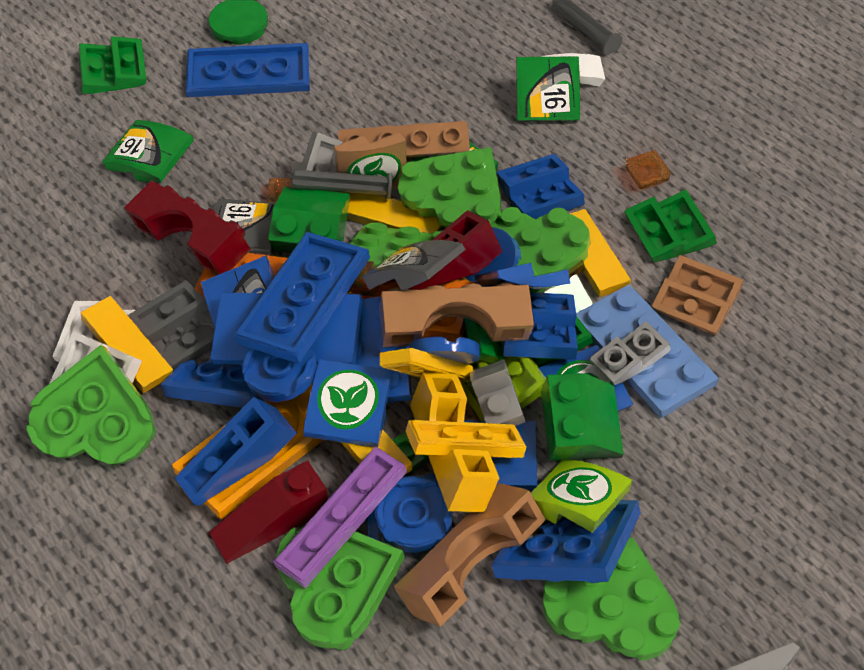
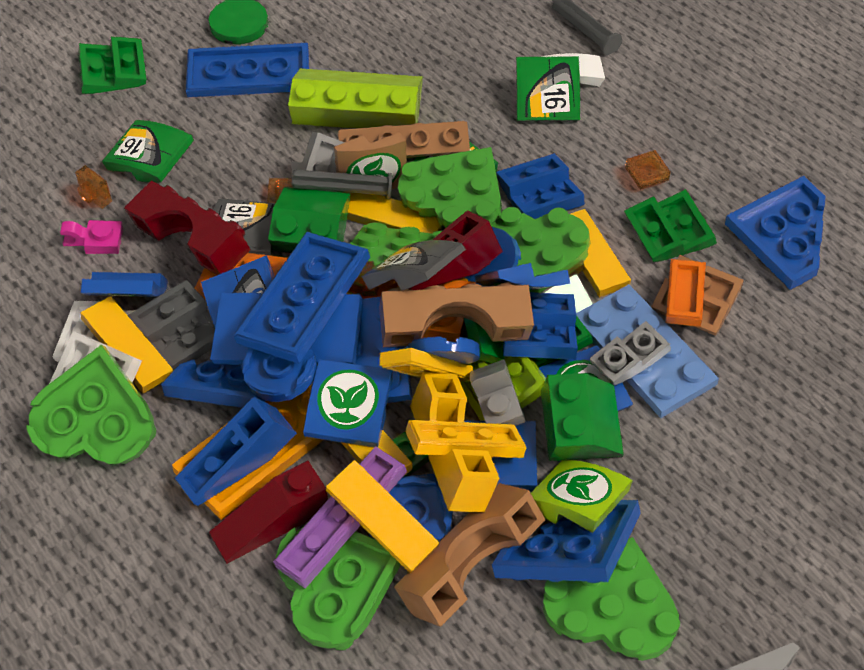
none -> dark pink plate [60,220,123,254]
none -> clear orange plate [75,165,112,209]
none -> blue slope [81,272,168,297]
none -> lime slope [288,68,423,129]
none -> yellow tile [326,460,440,574]
none -> orange tile [665,259,706,327]
none -> blue plate [725,176,826,290]

